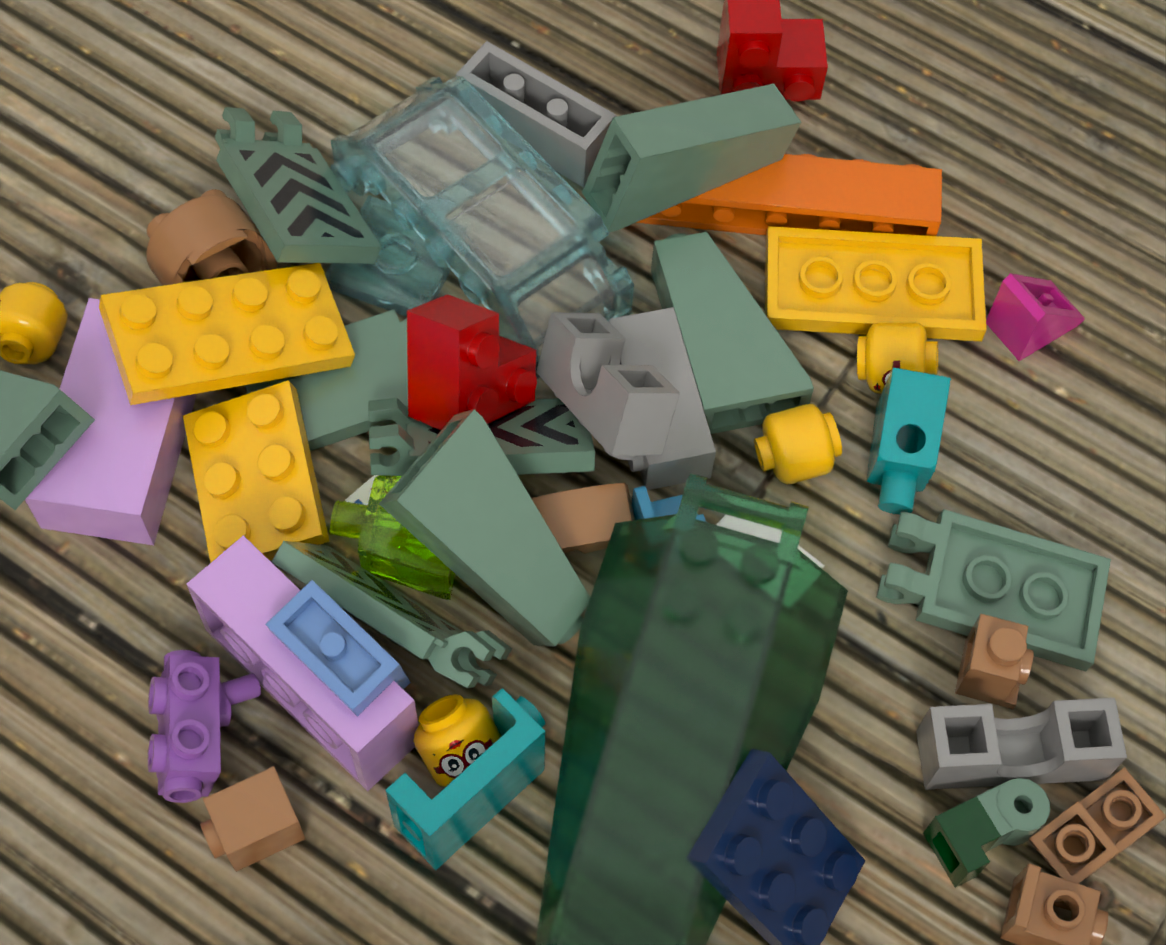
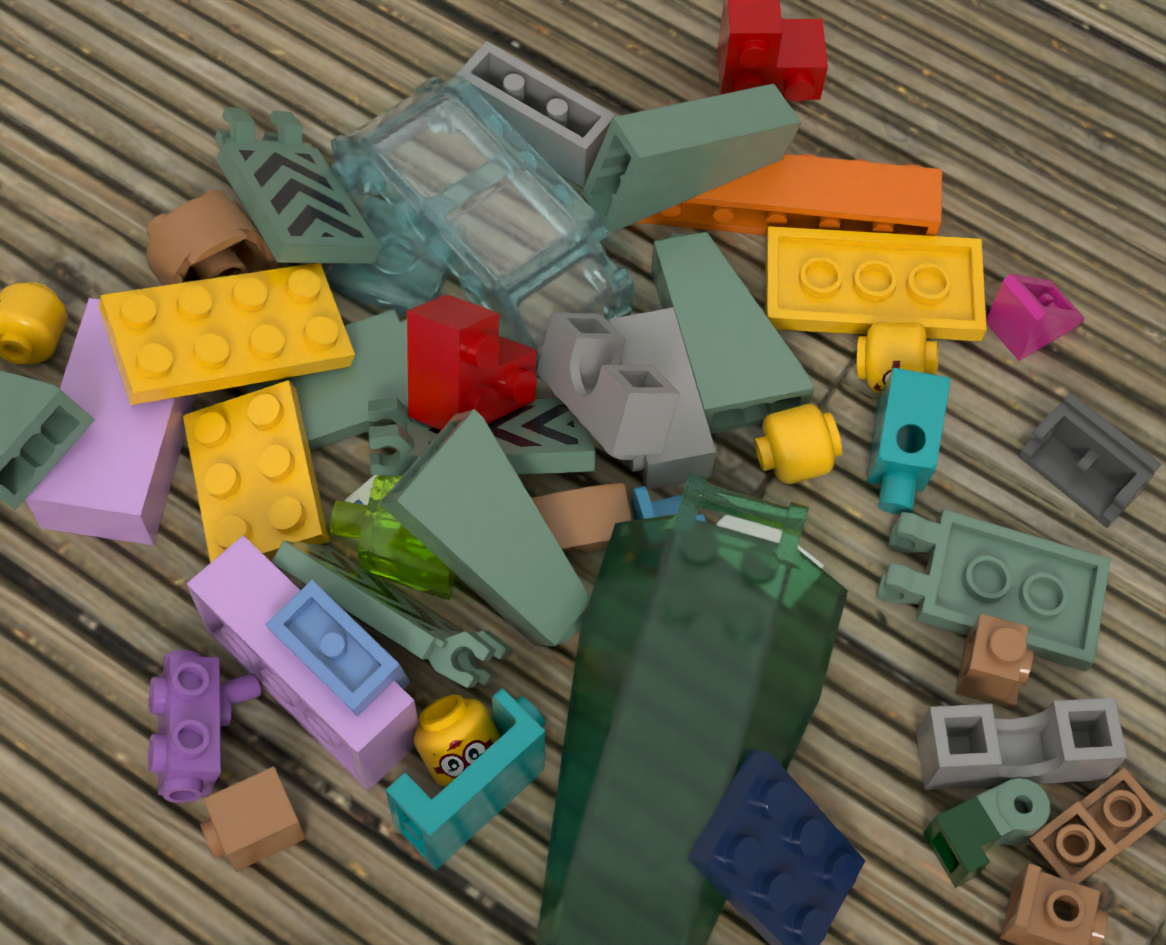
none -> dark grey hinge [1018,392,1161,528]

